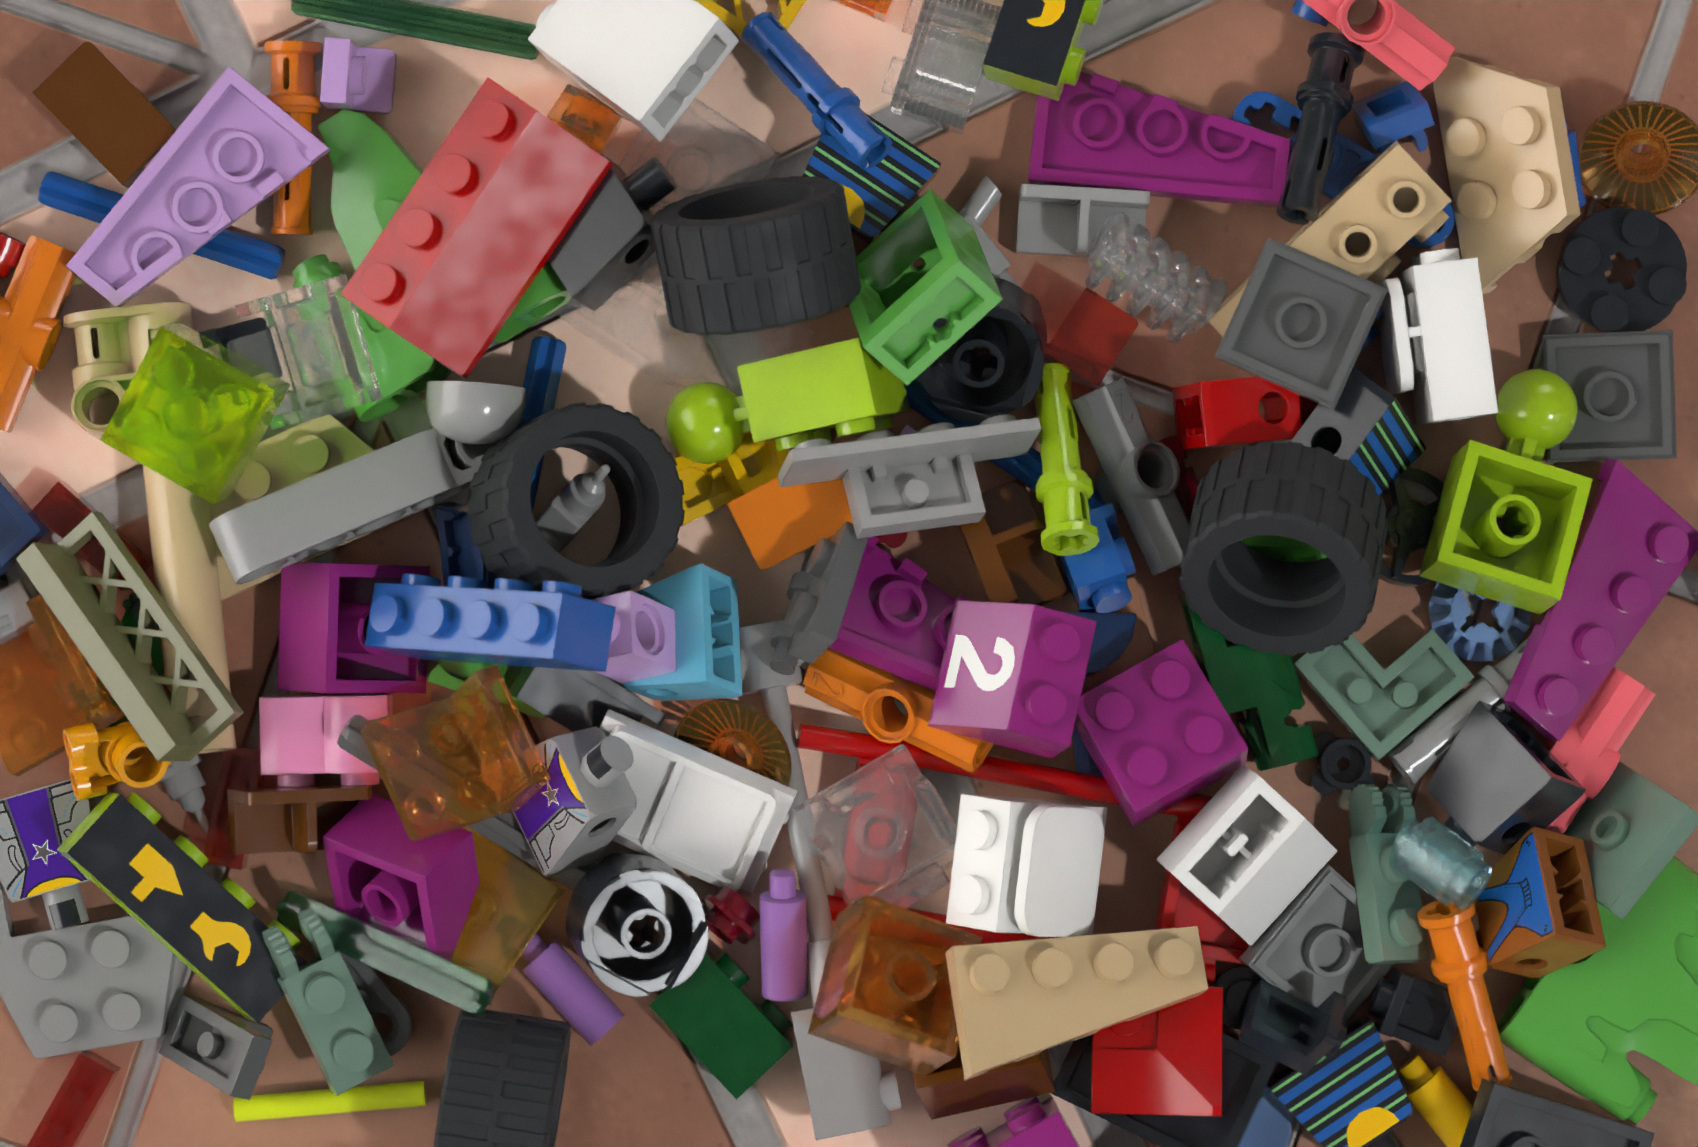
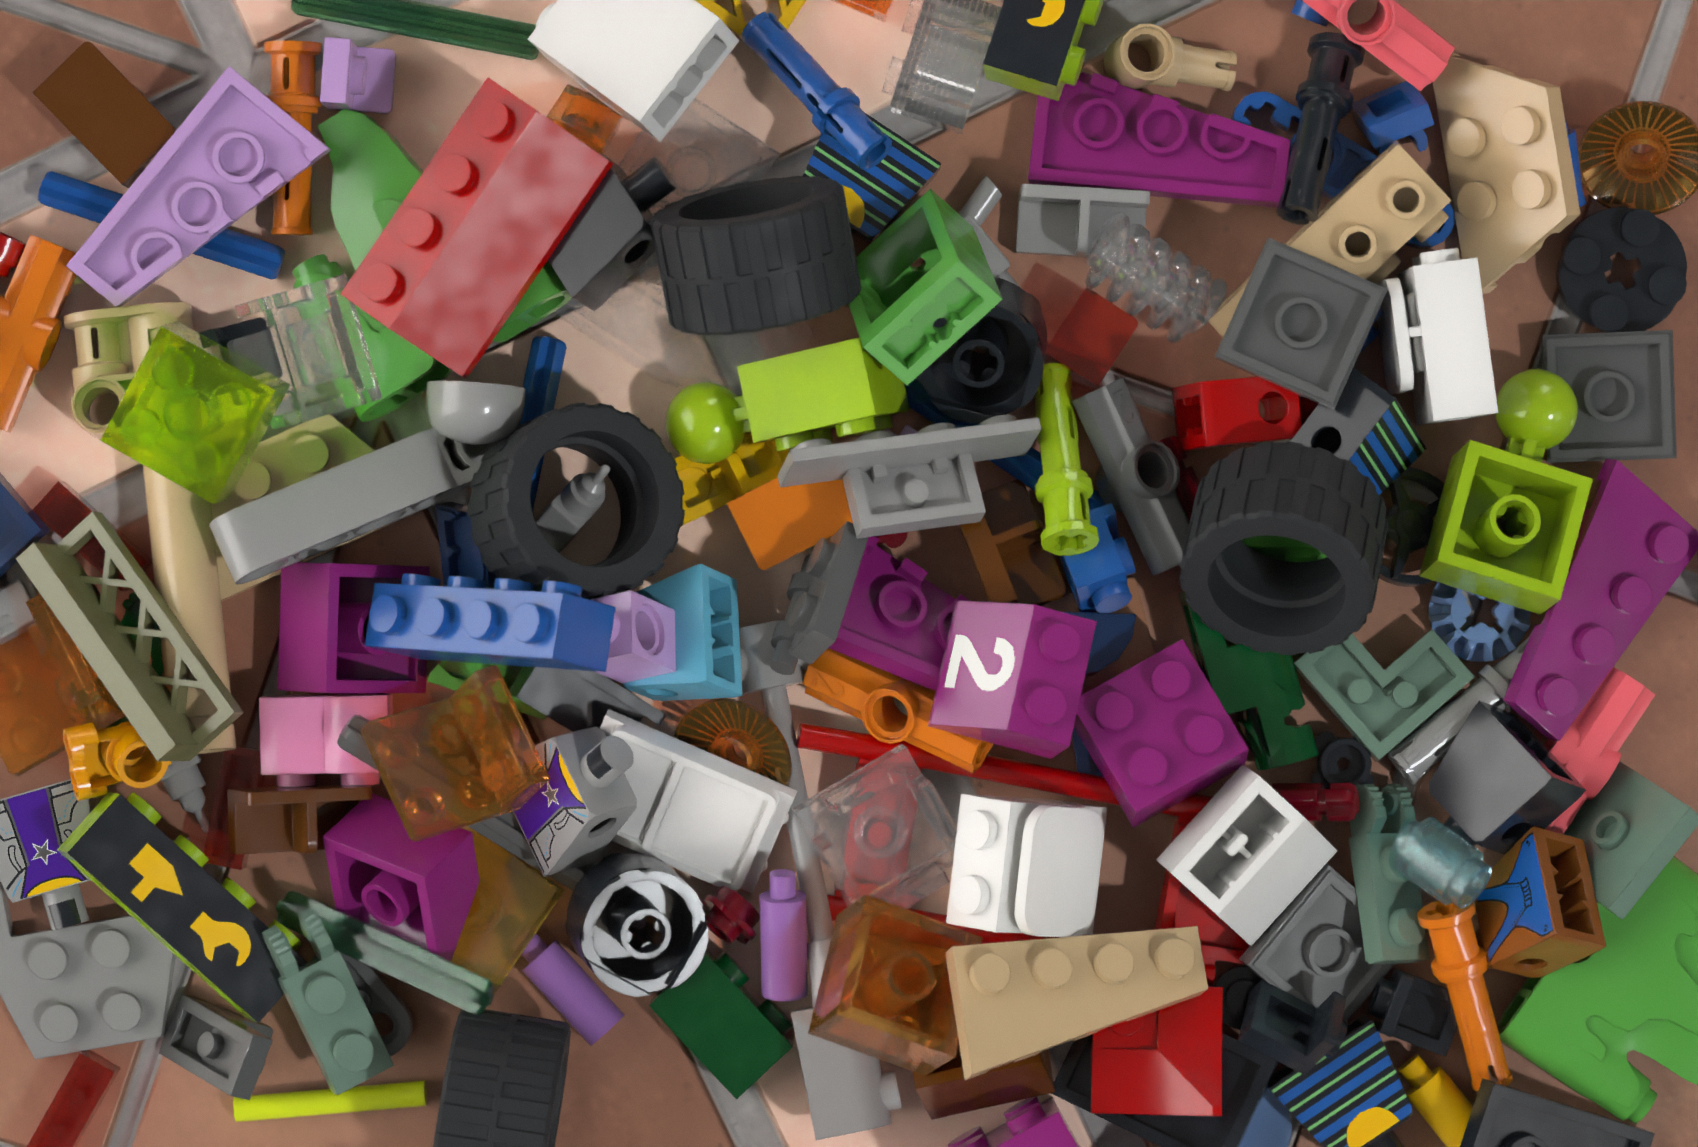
none -> tan pin [1104,23,1237,91]
none -> dark red axle [1272,783,1360,821]

